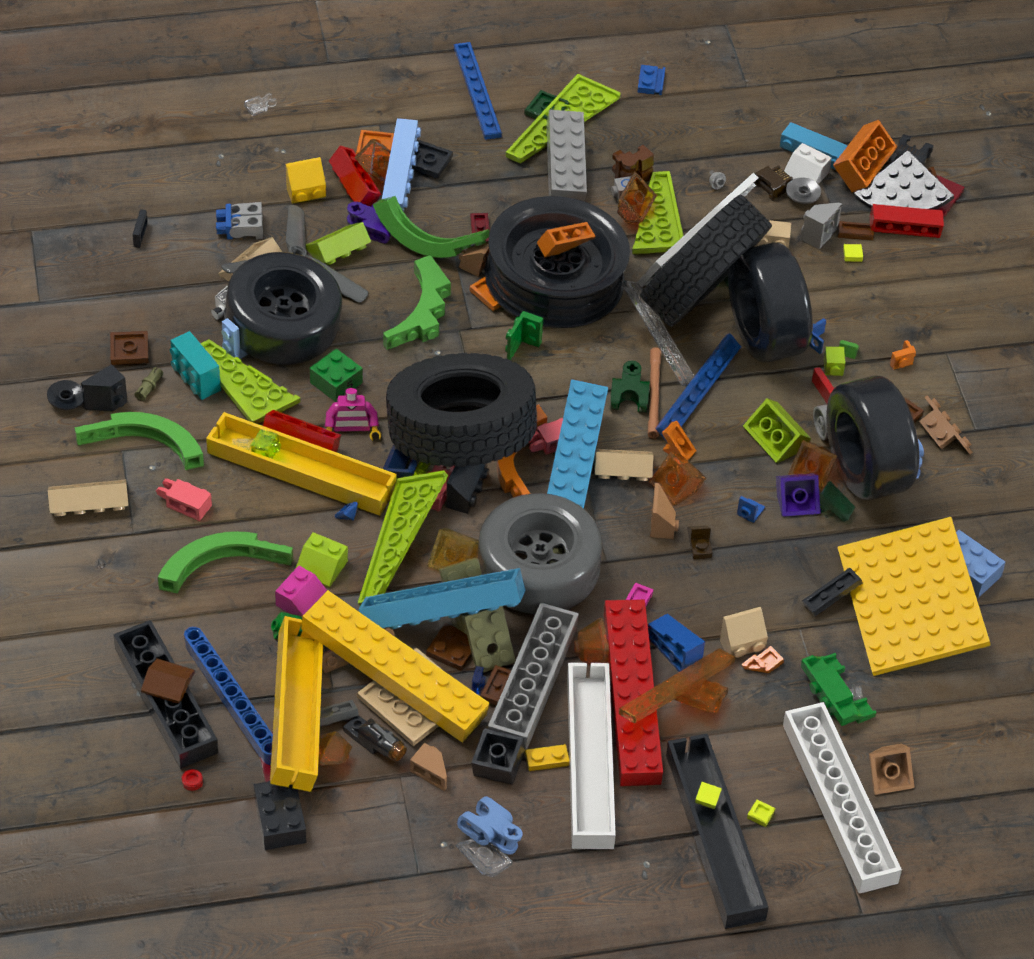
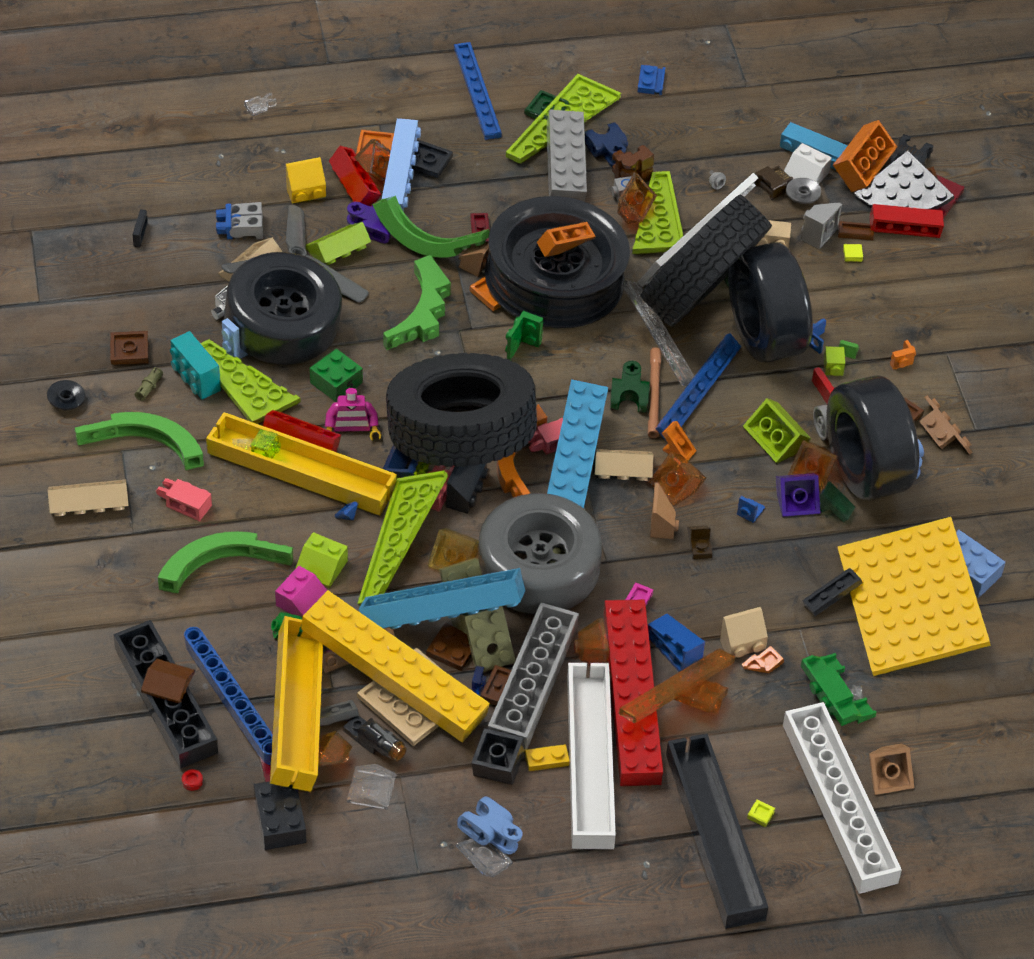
black slope [81,364,128,411] -> none
medium nougat slope [410,743,447,791] -> none
neon yellow tile [695,782,722,809] -> none
none -> clear slope [347,764,396,810]
none -> dark blue piece [584,122,628,167]

